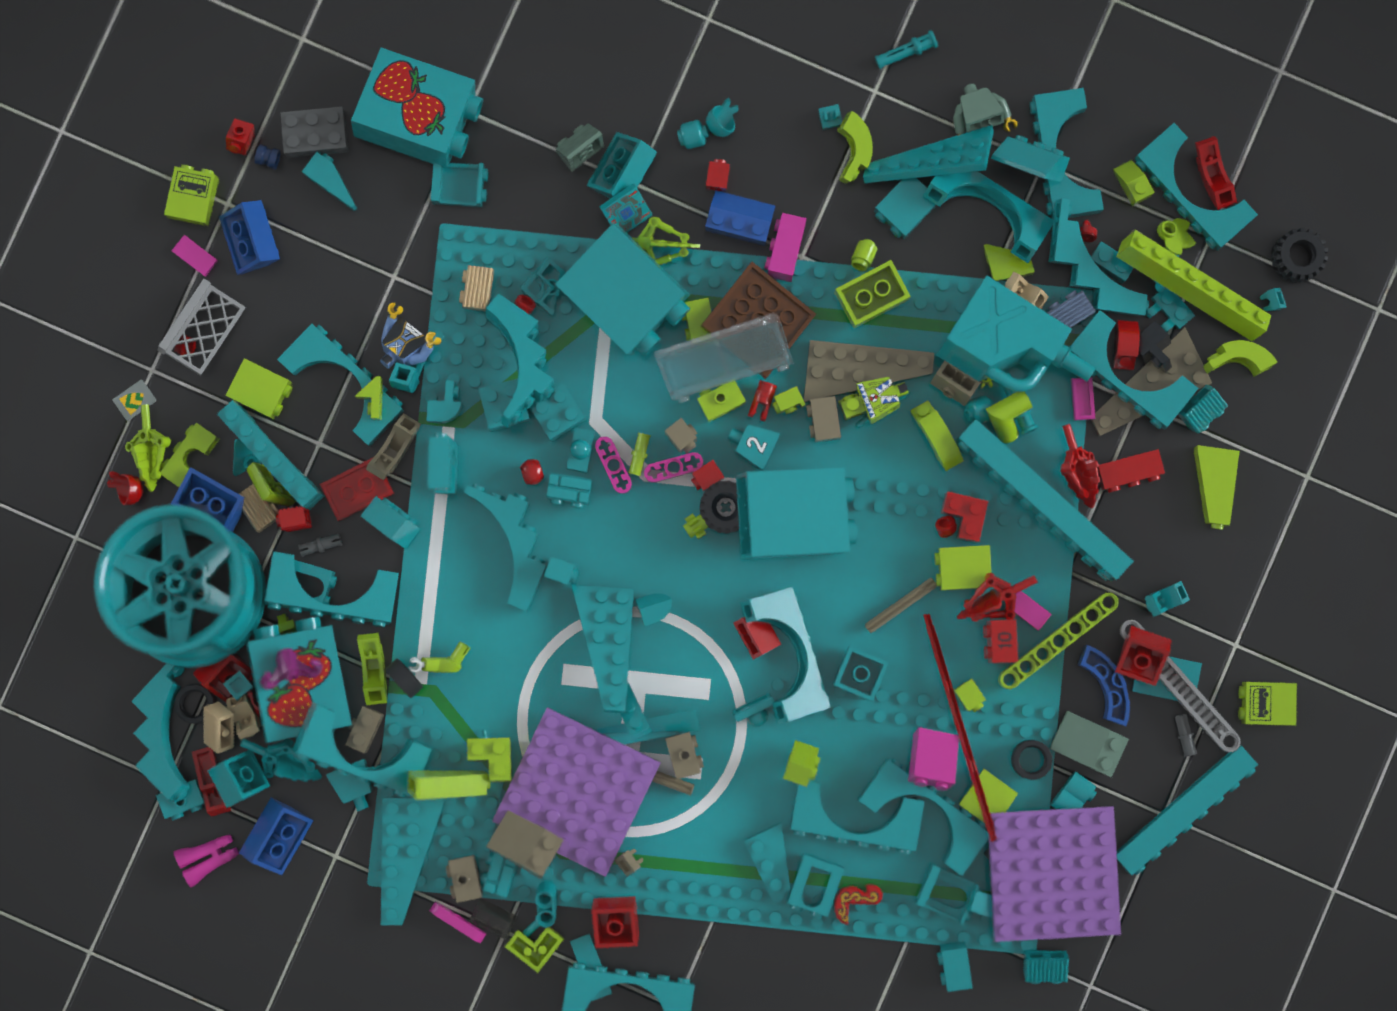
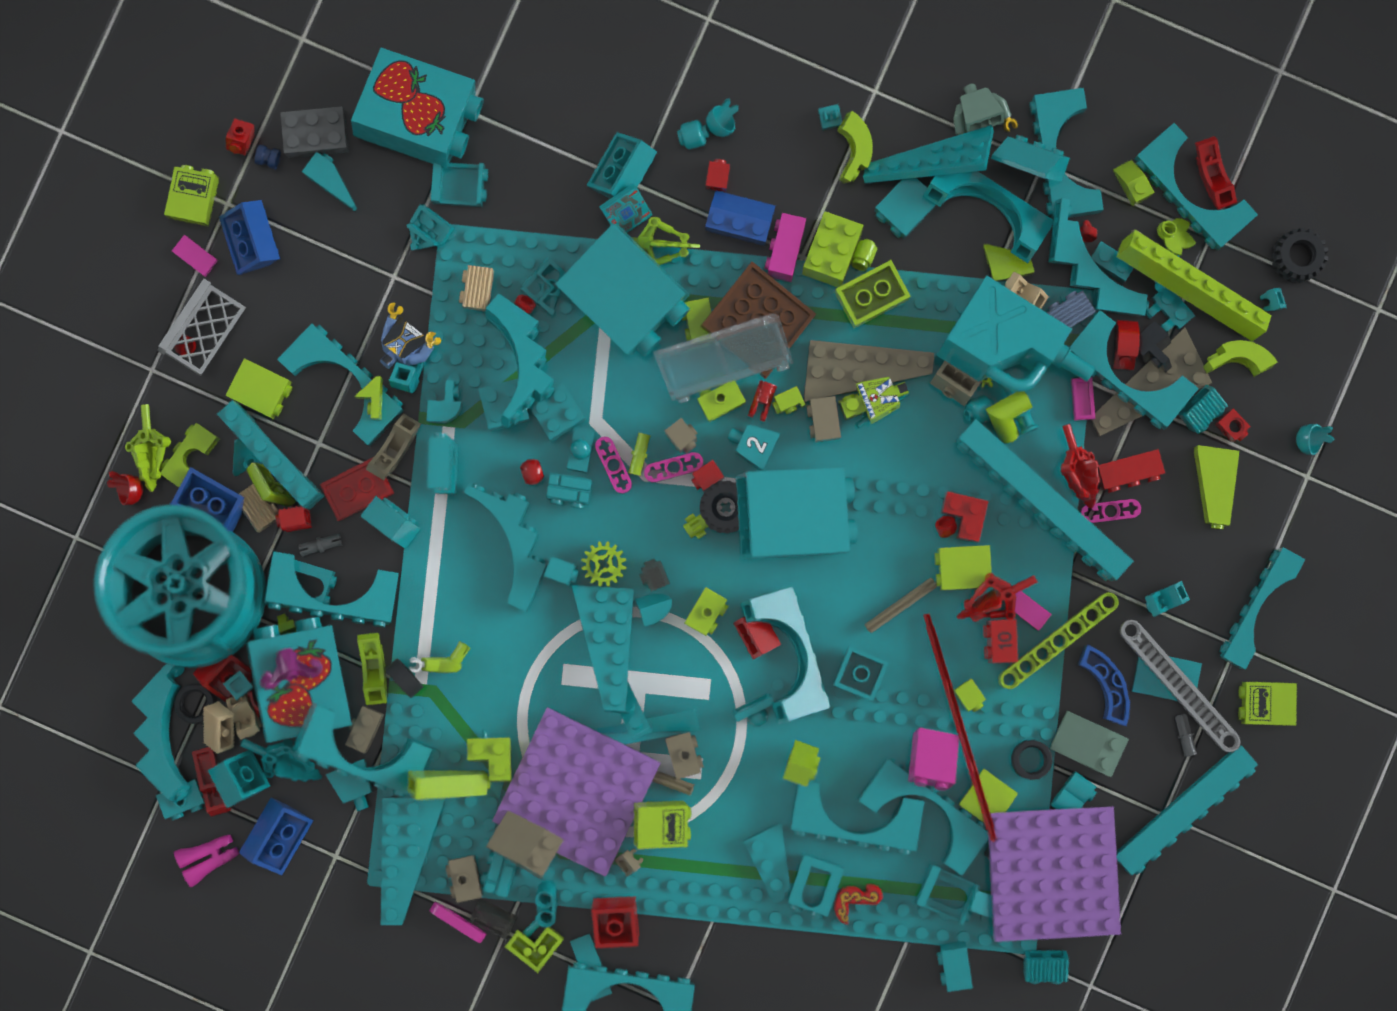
light grey sticker [112,380,156,422] -> none
sand green slope [556,123,604,171] -> none
teal pin [875,30,938,69] -> none
lime arch [910,400,964,471] -> none
red slope [1115,626,1171,686] -> none
none -> teal slope [407,204,455,250]
none -> lime gear [581,542,627,587]
none -> lime brick [634,800,691,849]
none -> clear smoke brick [639,558,670,592]
none -> lime brick [684,587,728,636]
none -> lime brick [802,211,863,287]
none -> dark pink beam [1080,499,1141,523]
none -> red brick [1214,408,1251,443]
none -> teal arch [1220,547,1306,670]
none -> teal piece [1296,424,1334,455]

